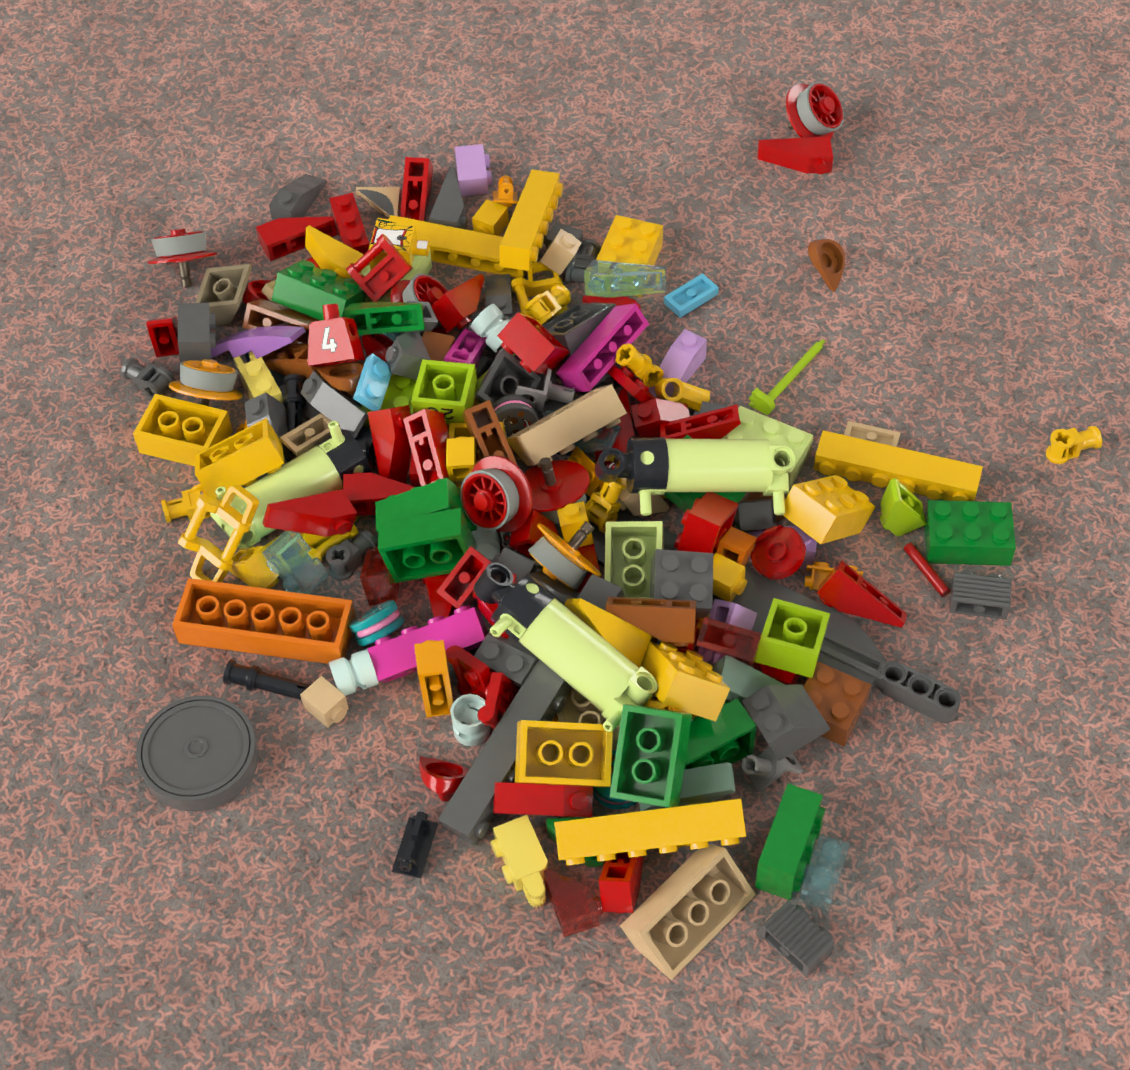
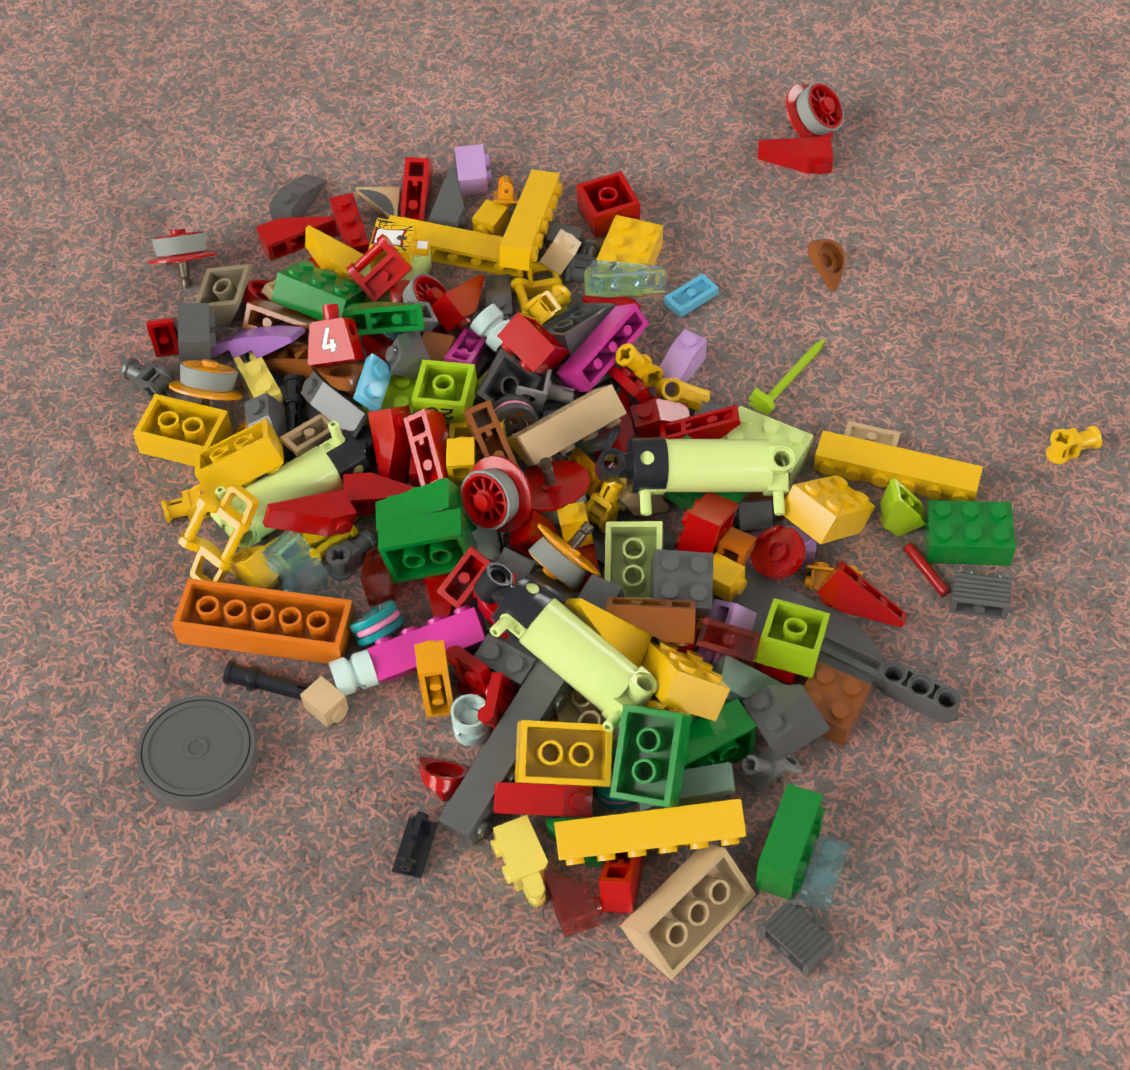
none -> red brick [576,171,640,238]

